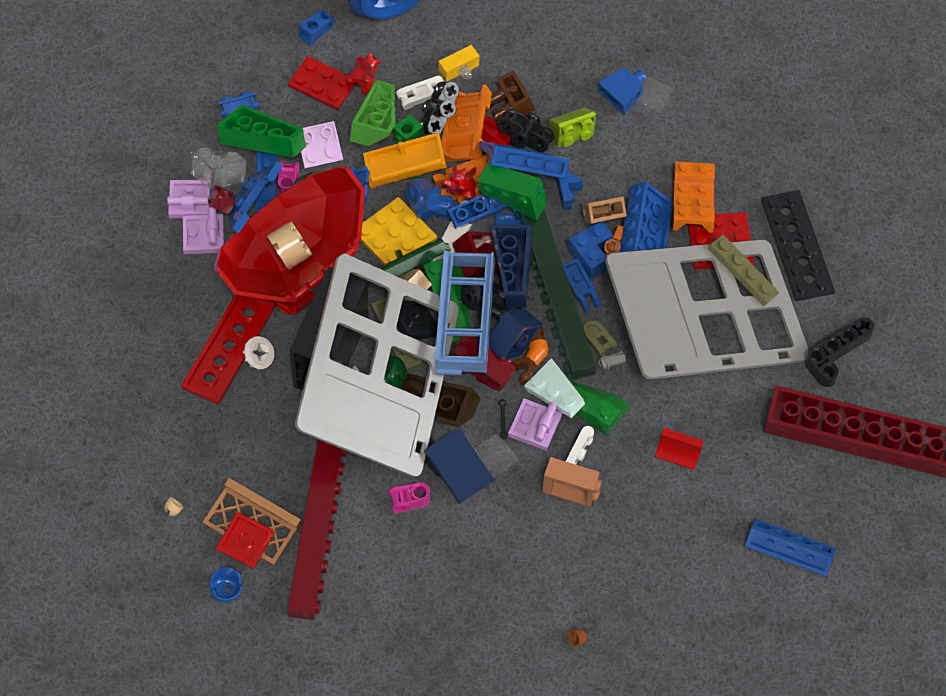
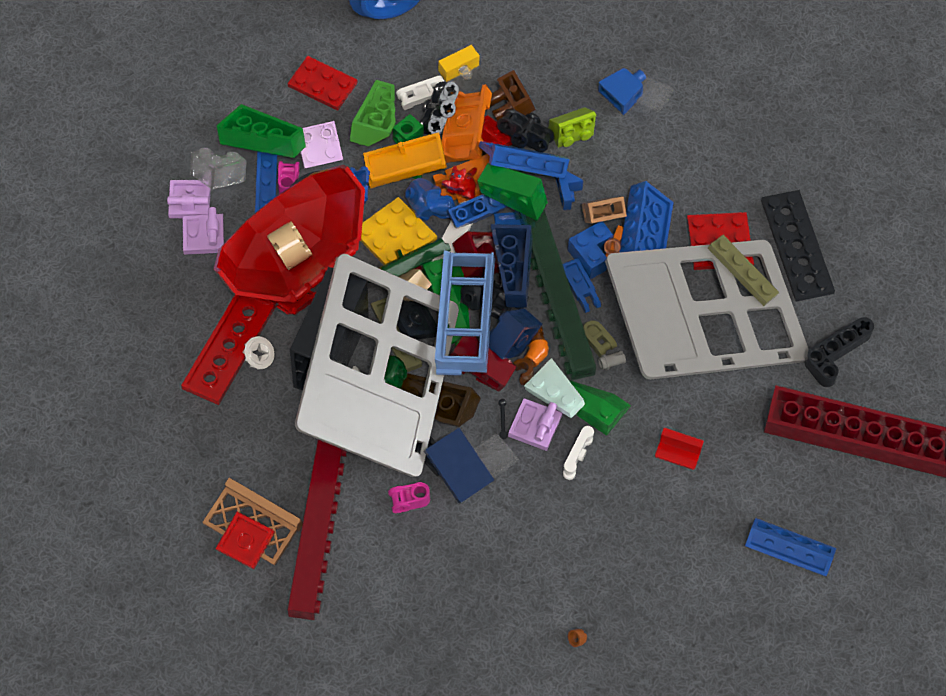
tan hinge [164,497,183,516] -> none
dark red brick [208,184,236,214] -> none
blue hair [209,567,242,603] -> none
blue hinge [218,91,259,117] -> none
blue wing [229,161,283,233] -> none
blue leg [298,10,335,46] -> none
red animal [345,53,381,94] -> none
nougat window [542,457,602,507] -> none
orange piece [673,161,715,233] -> none

